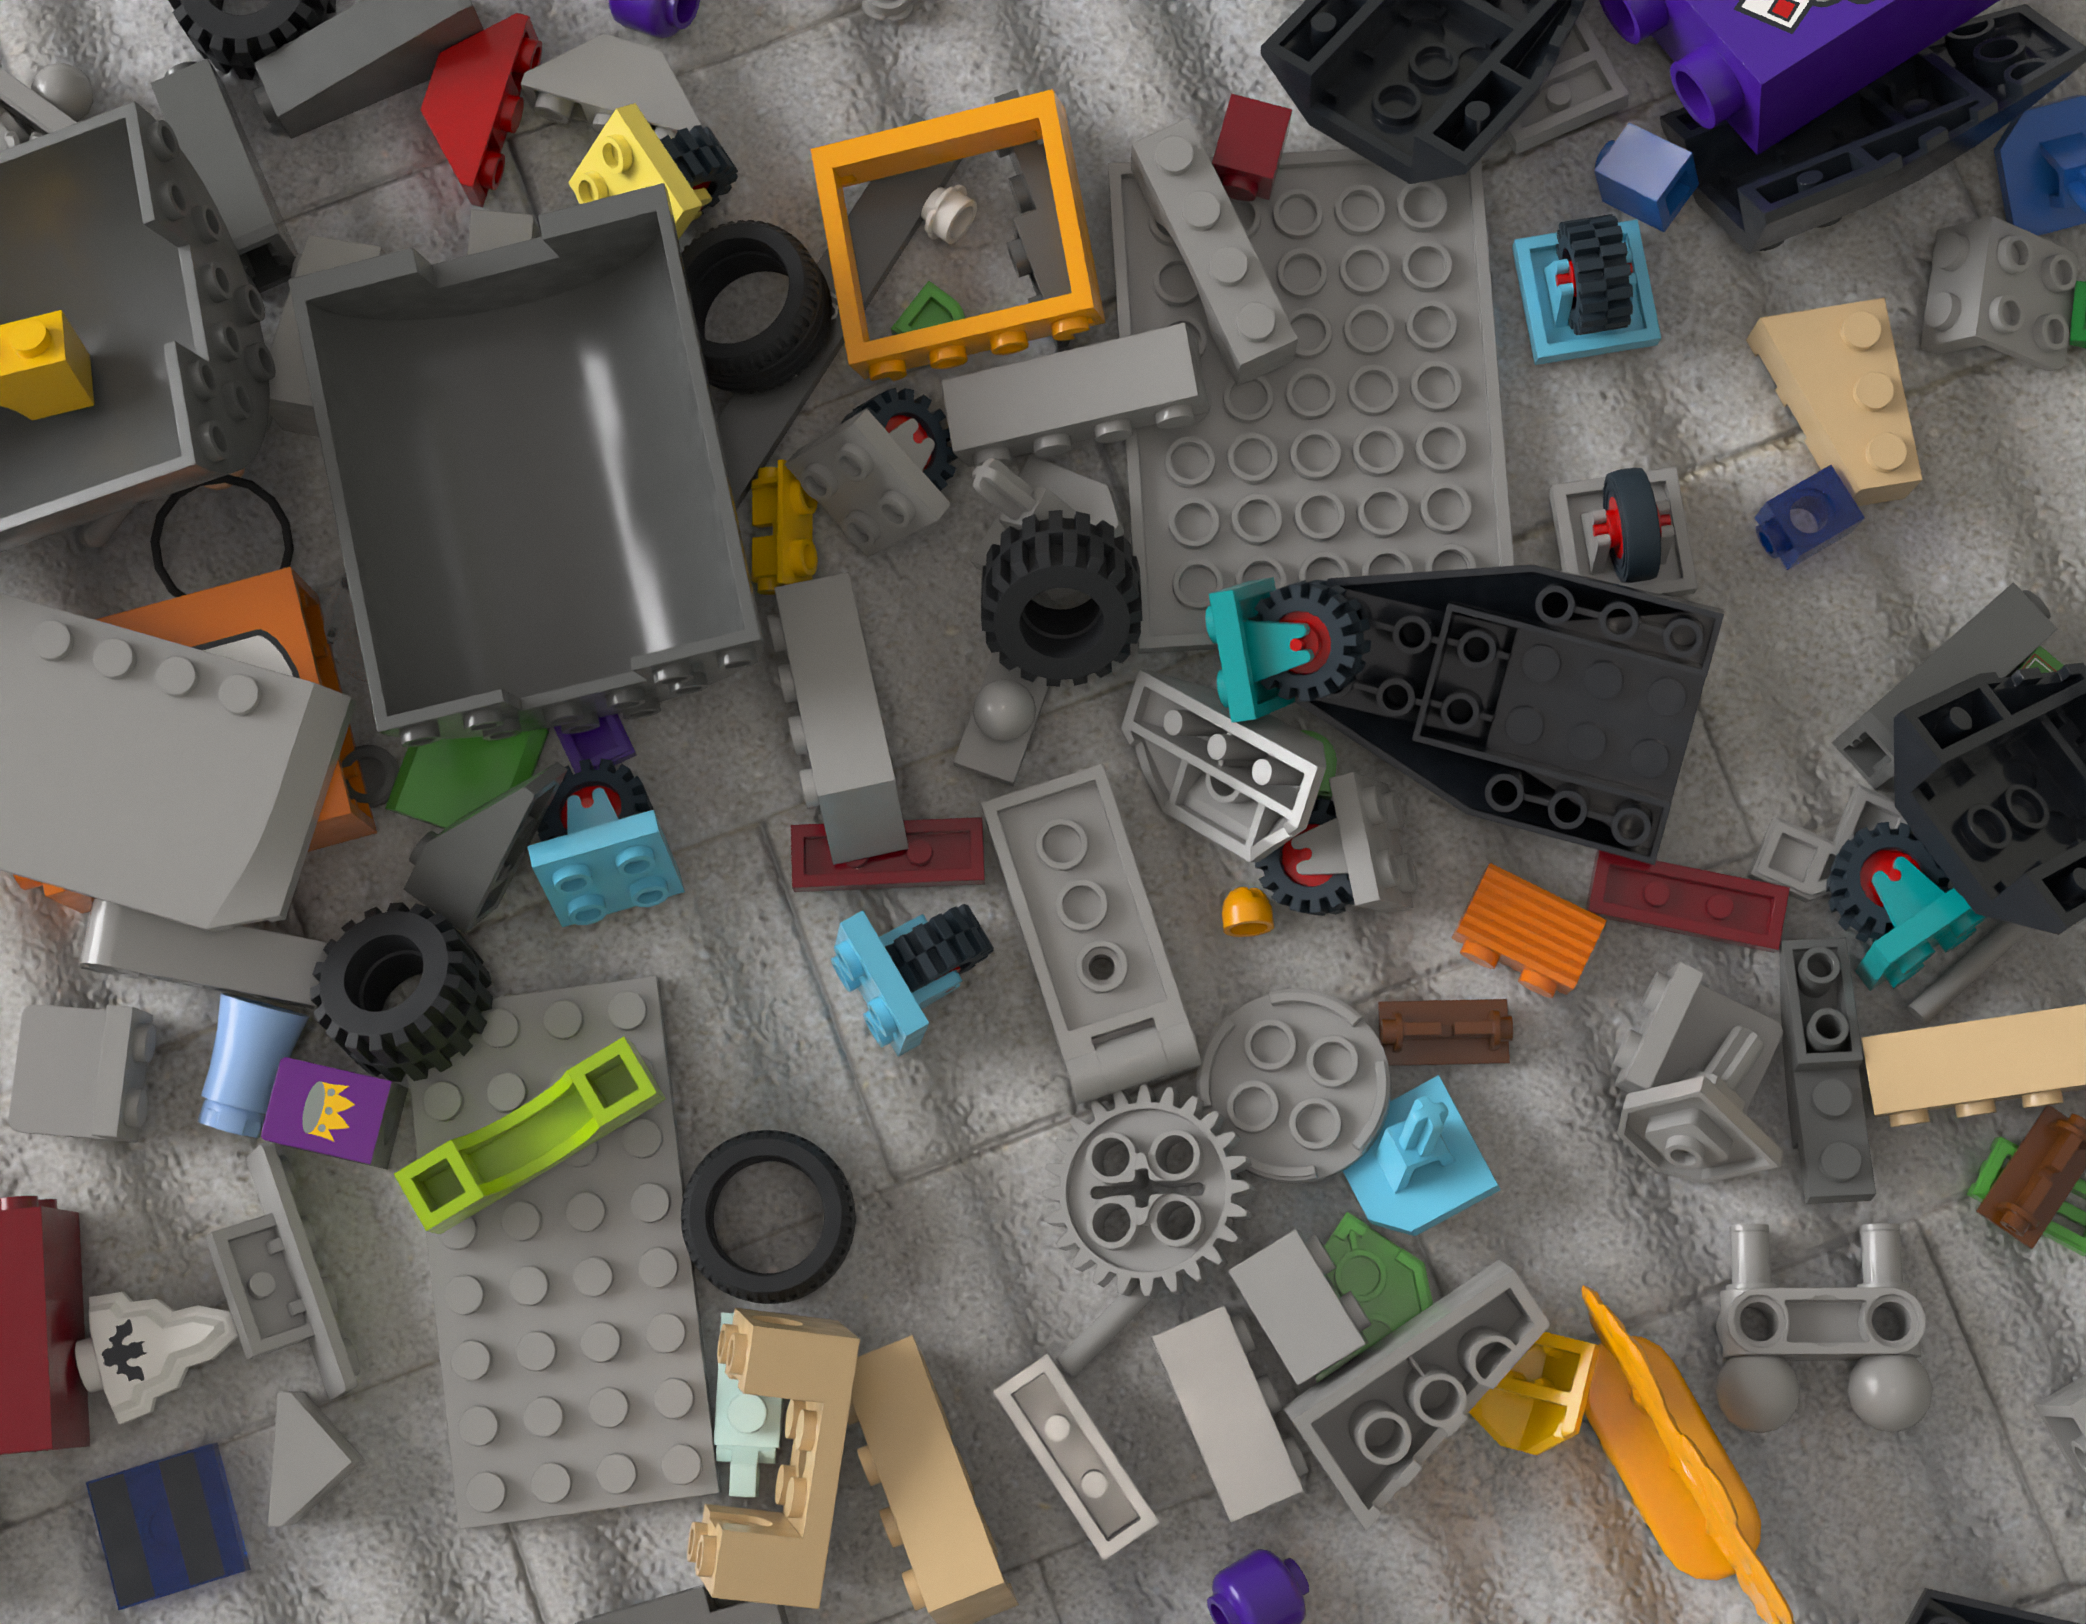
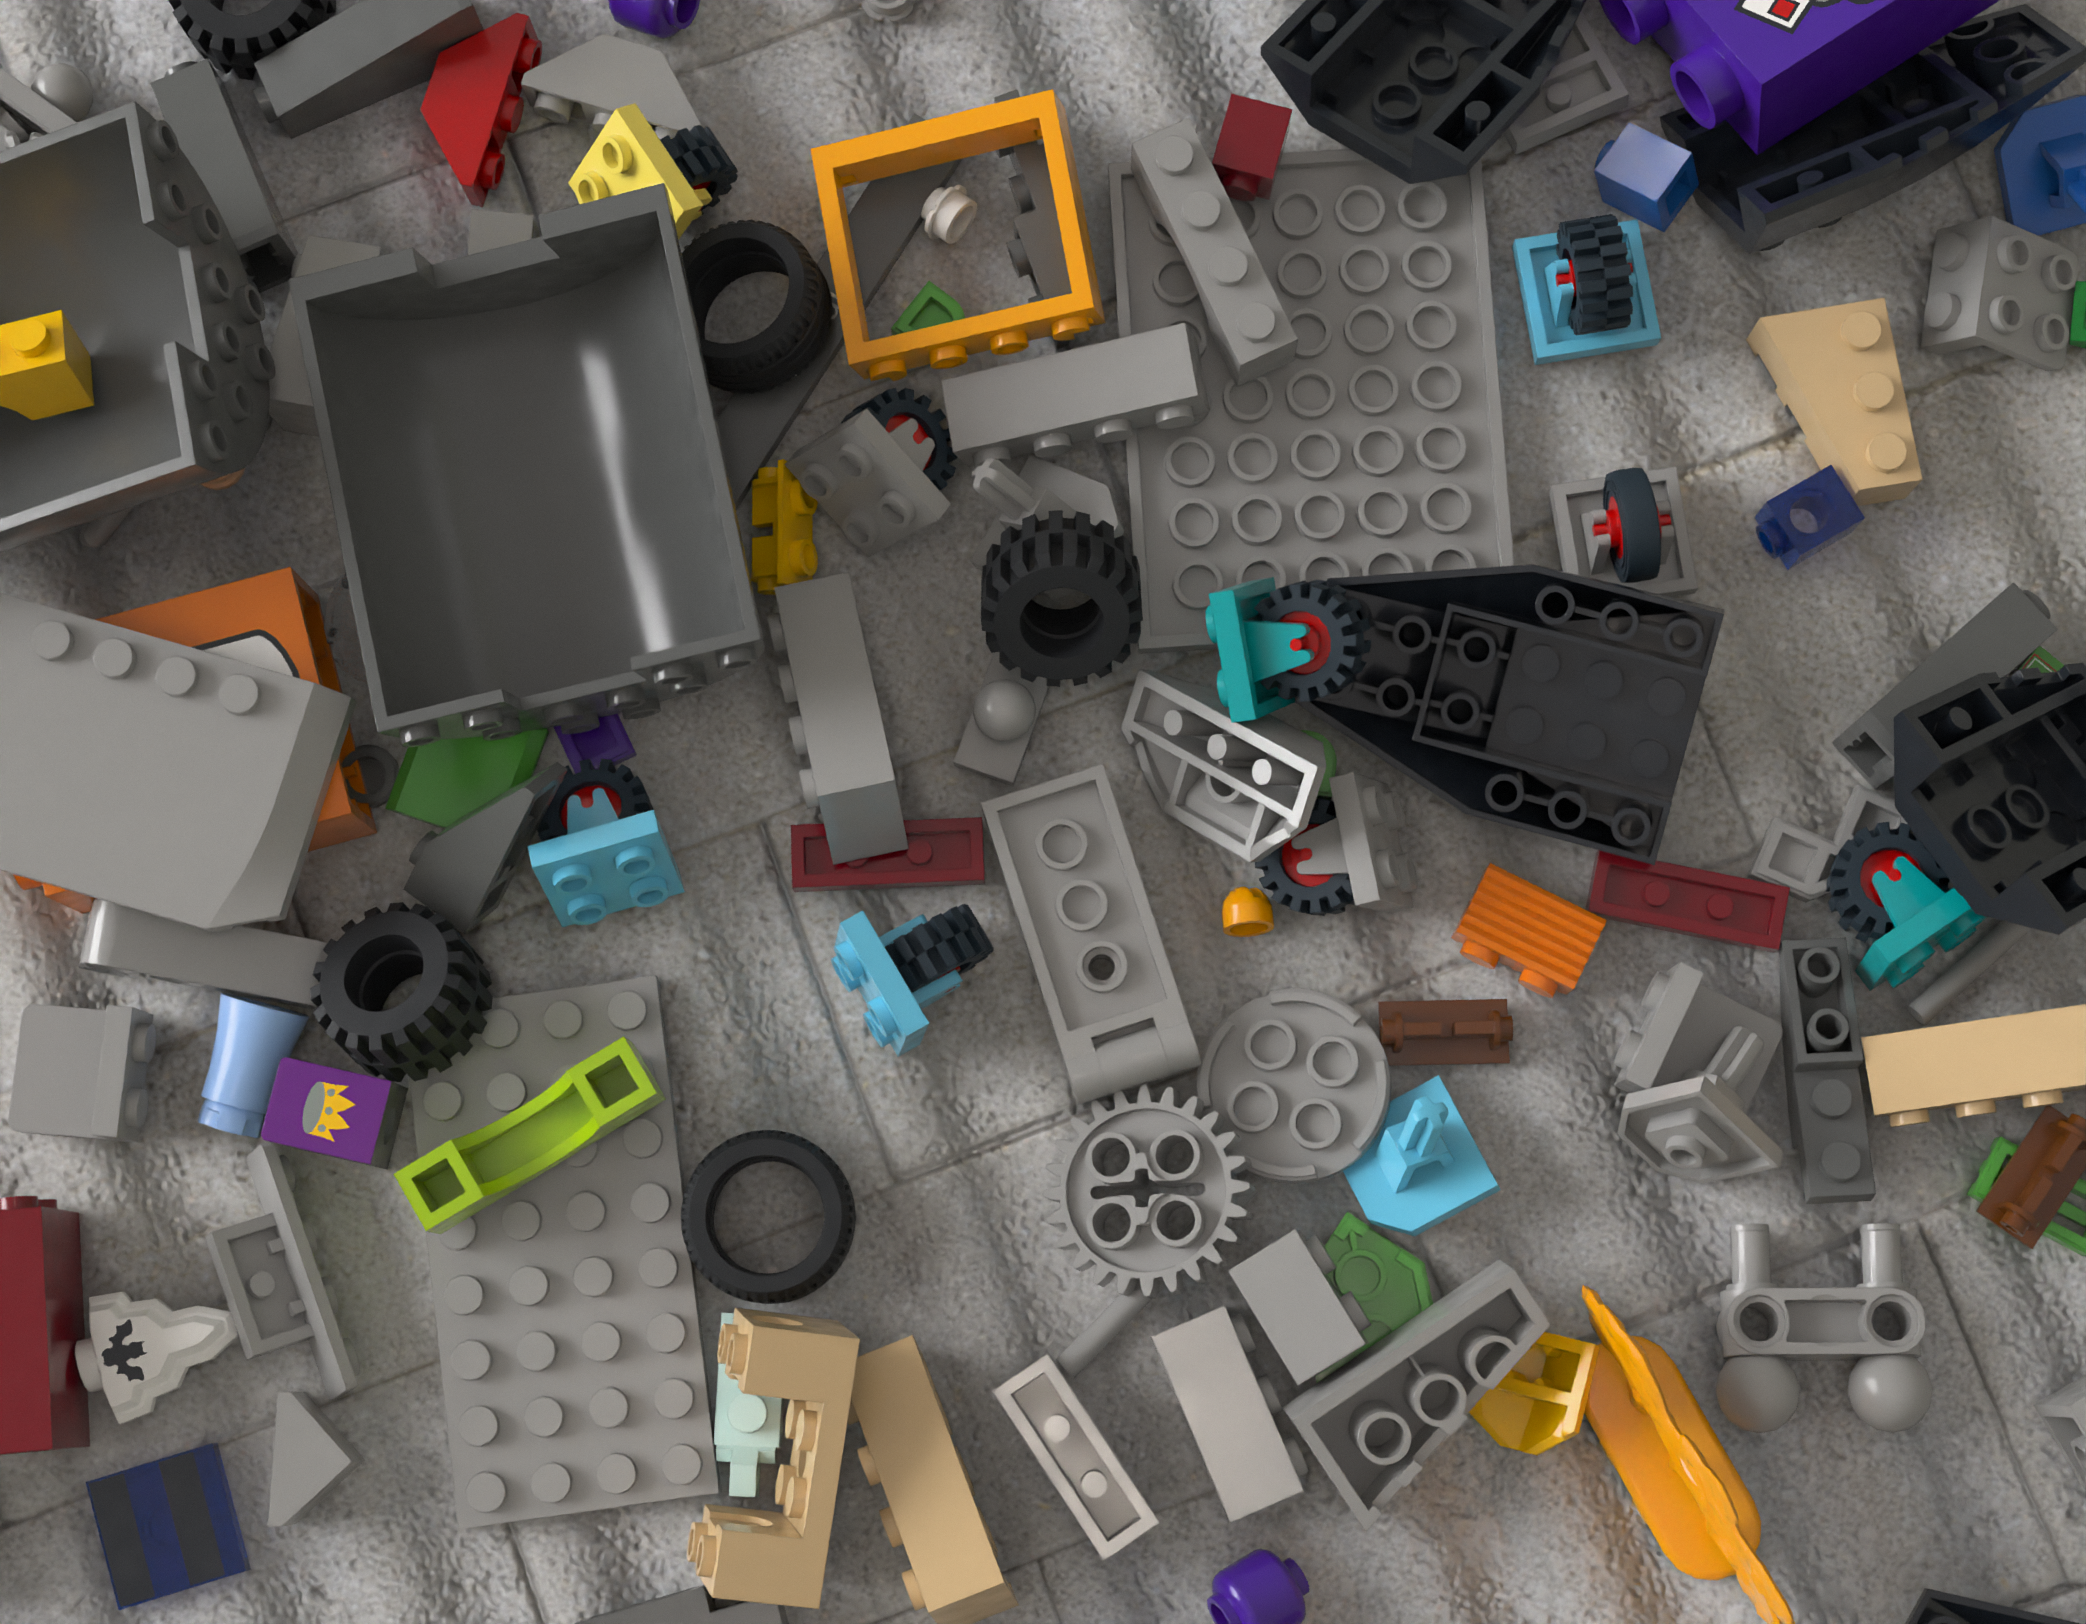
black piece [150,474,294,598] -> none

